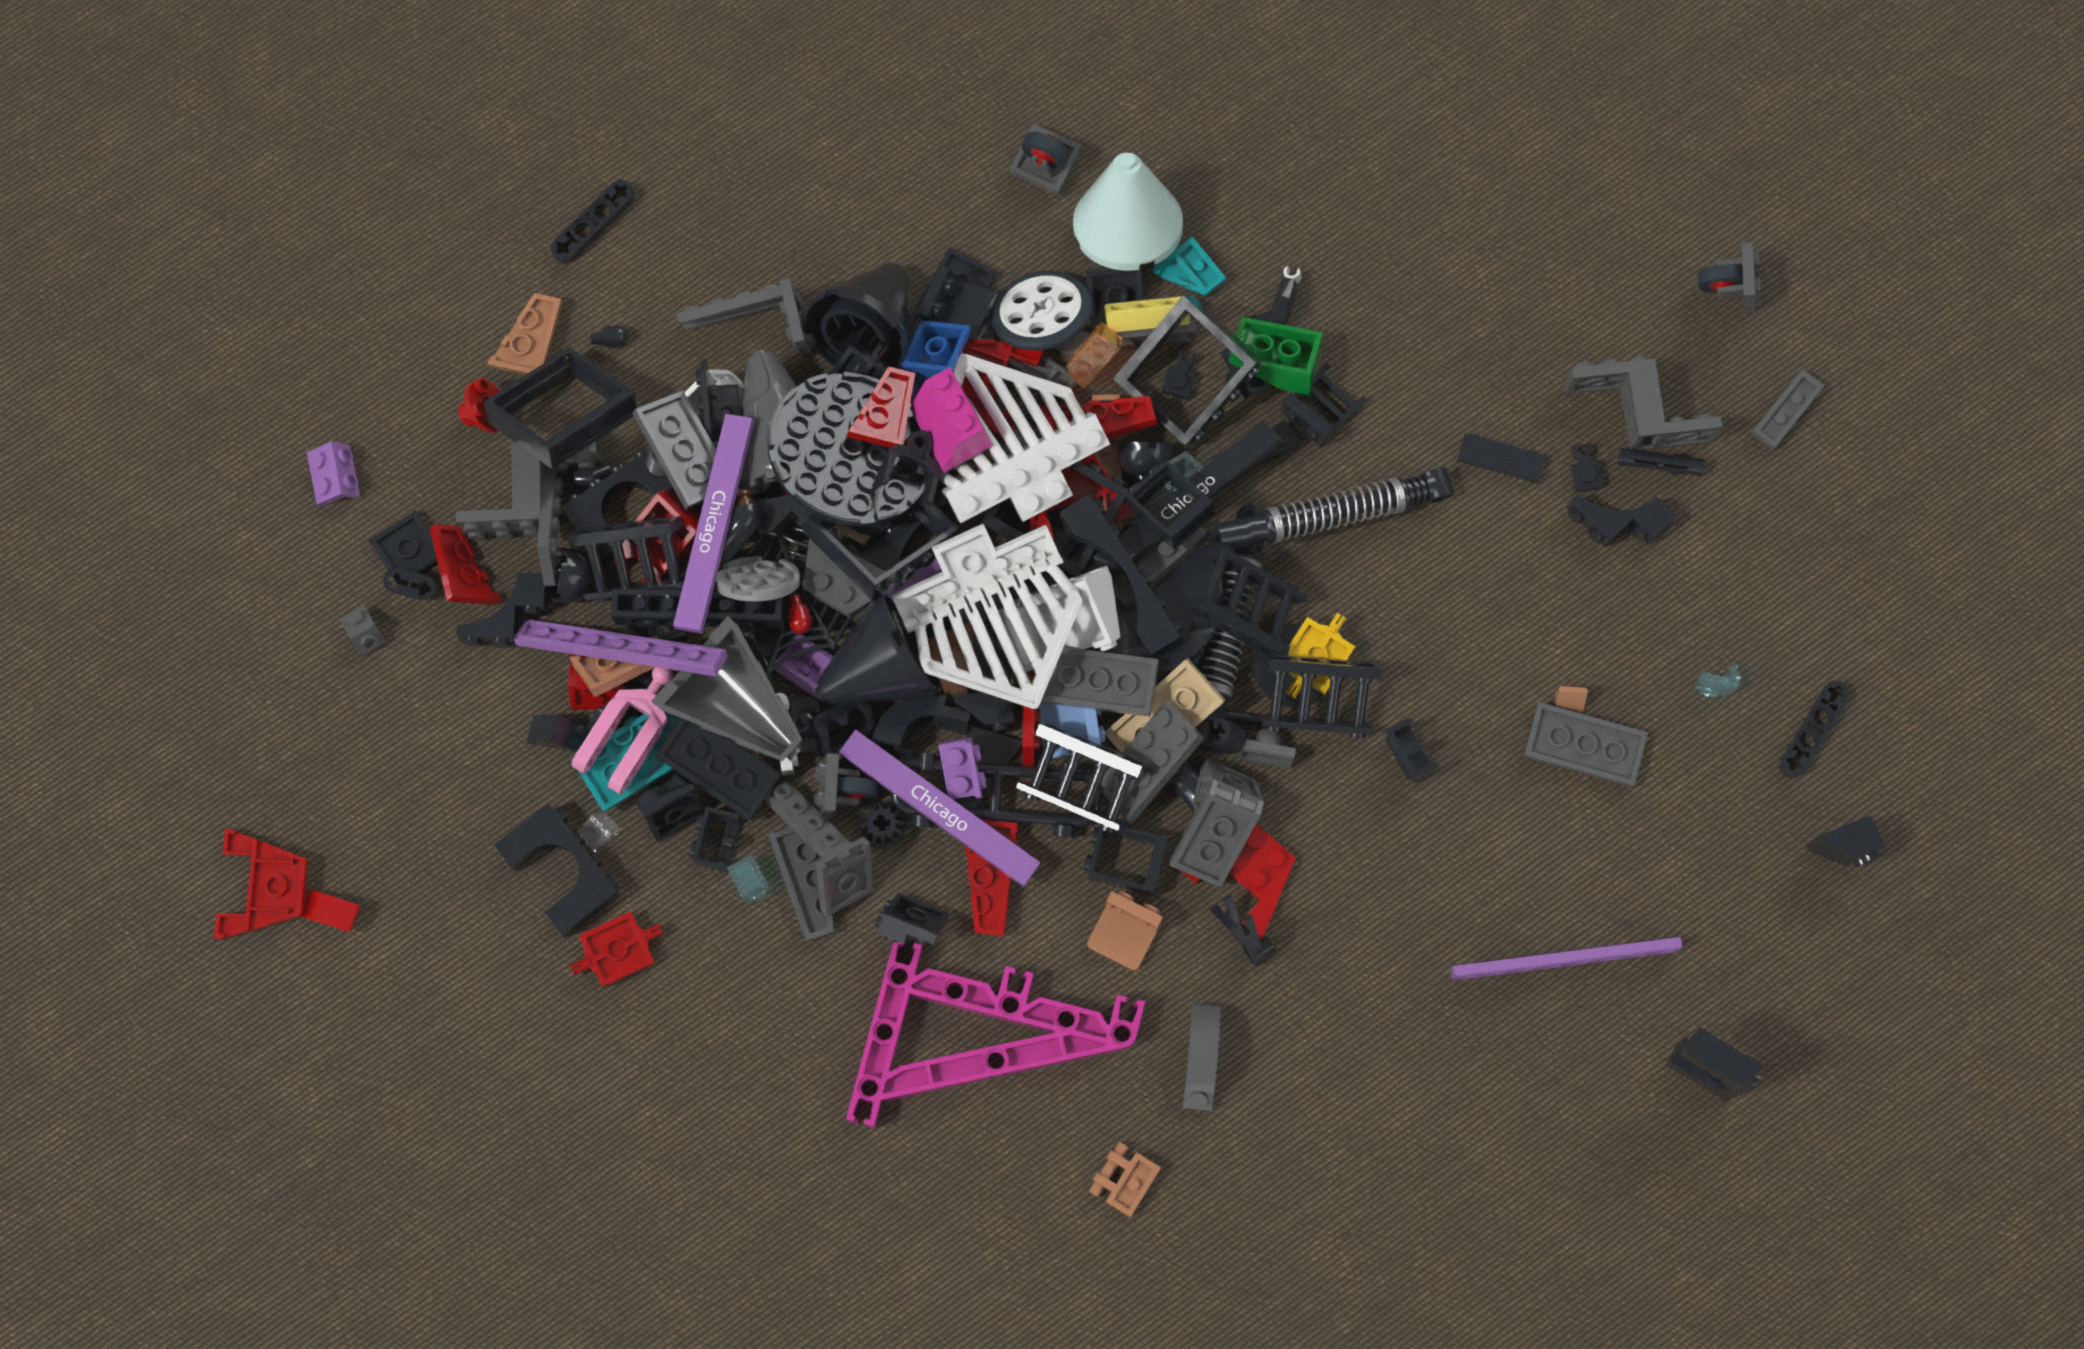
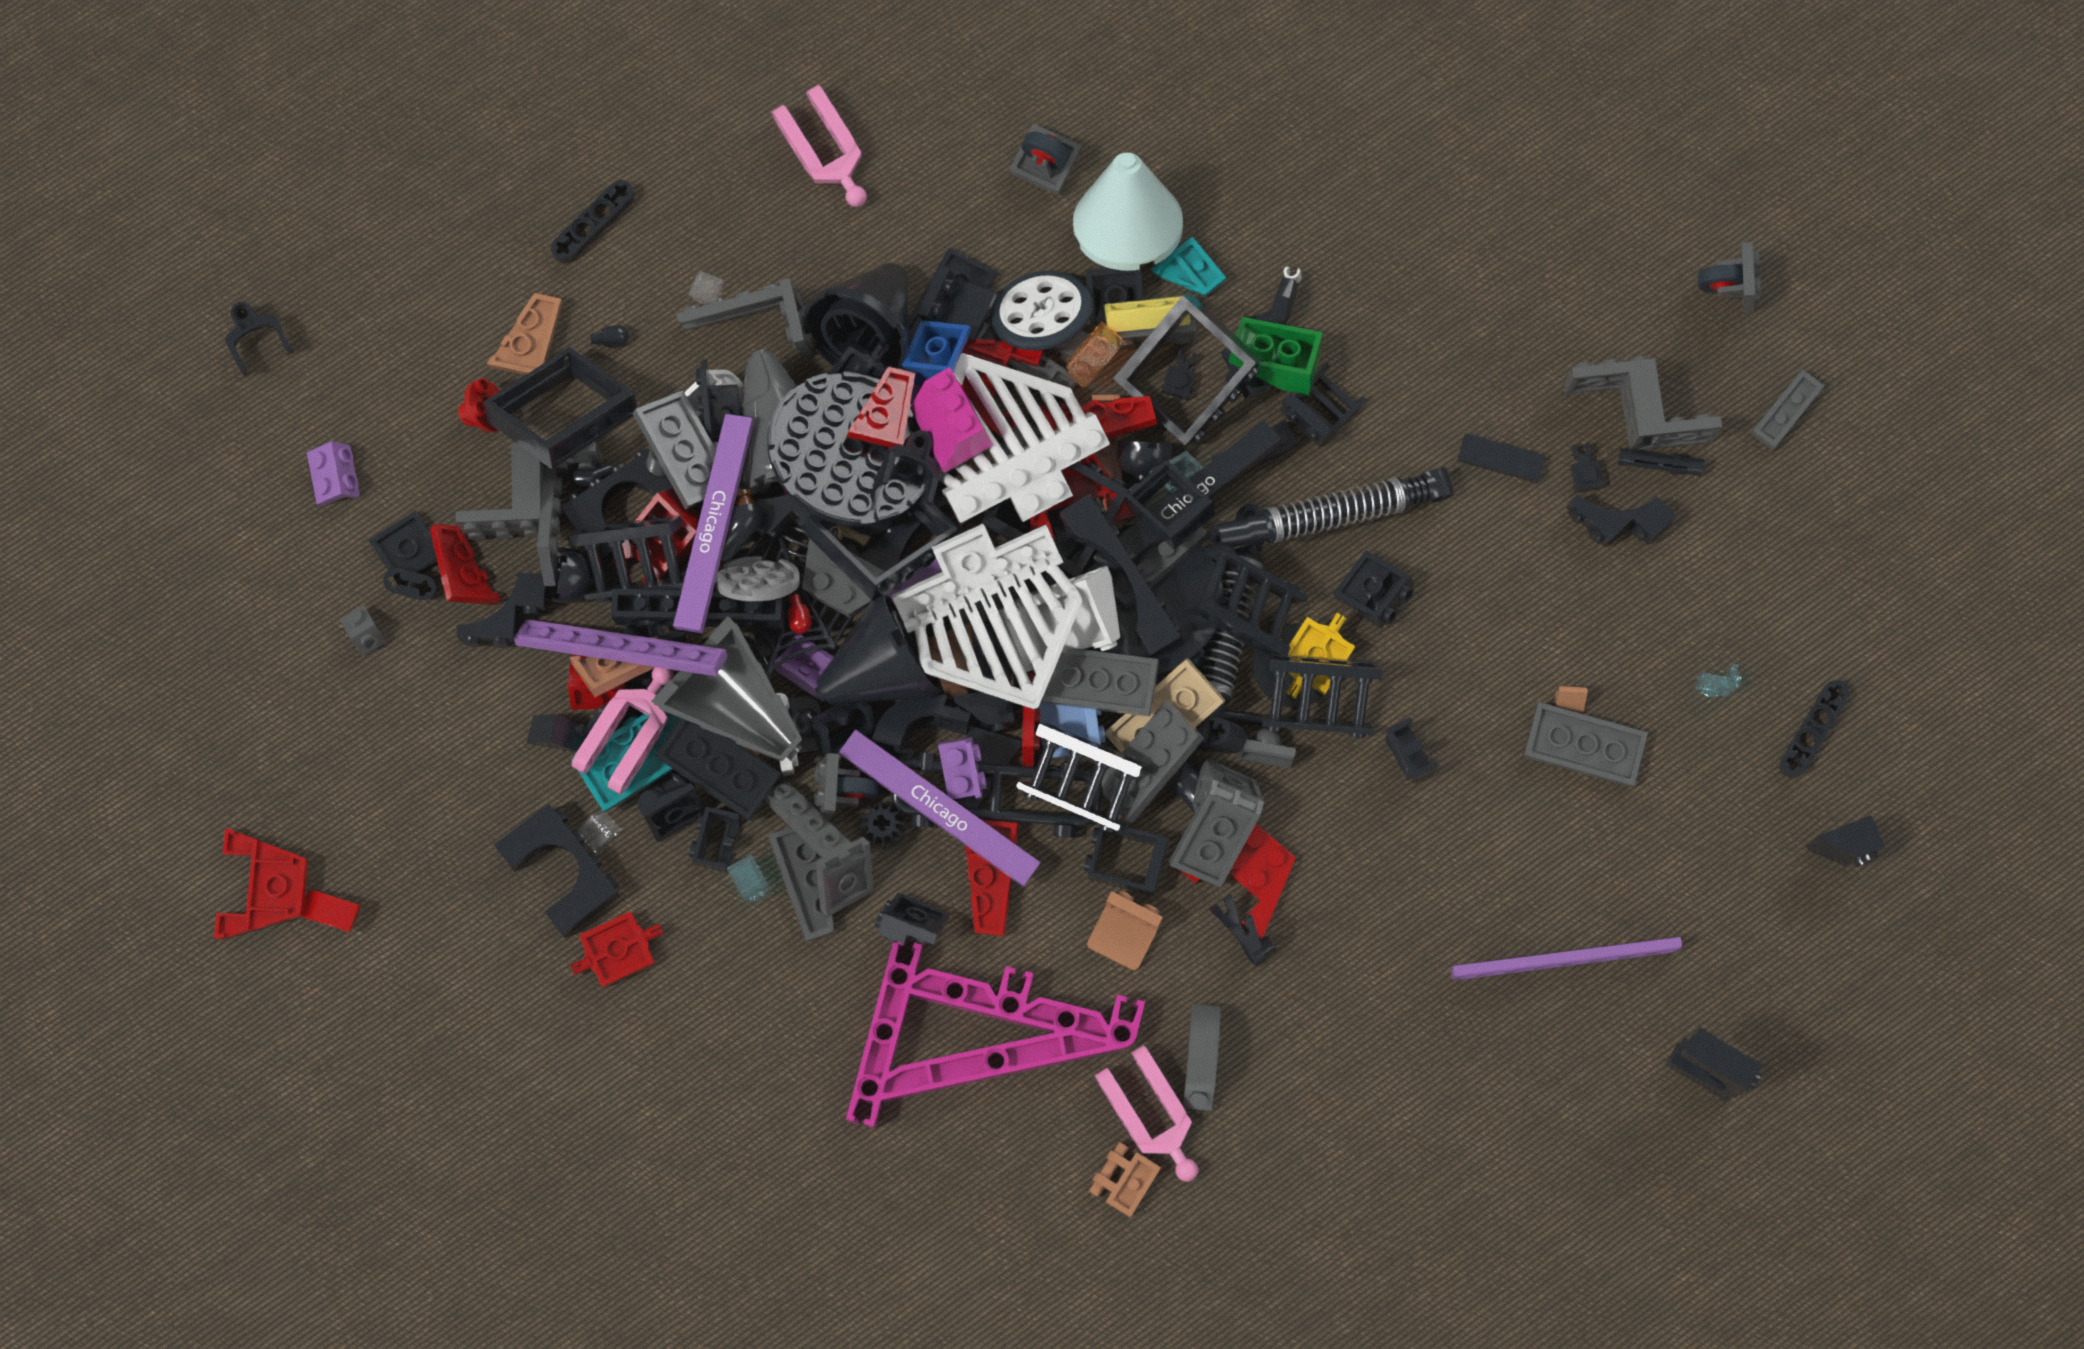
none -> black piece [225,302,294,376]
none -> clear tile [688,271,725,305]
none -> bright pink piece [771,85,867,207]
none -> bright pink piece [1094,1045,1198,1182]
none -> black plate [1333,550,1414,629]

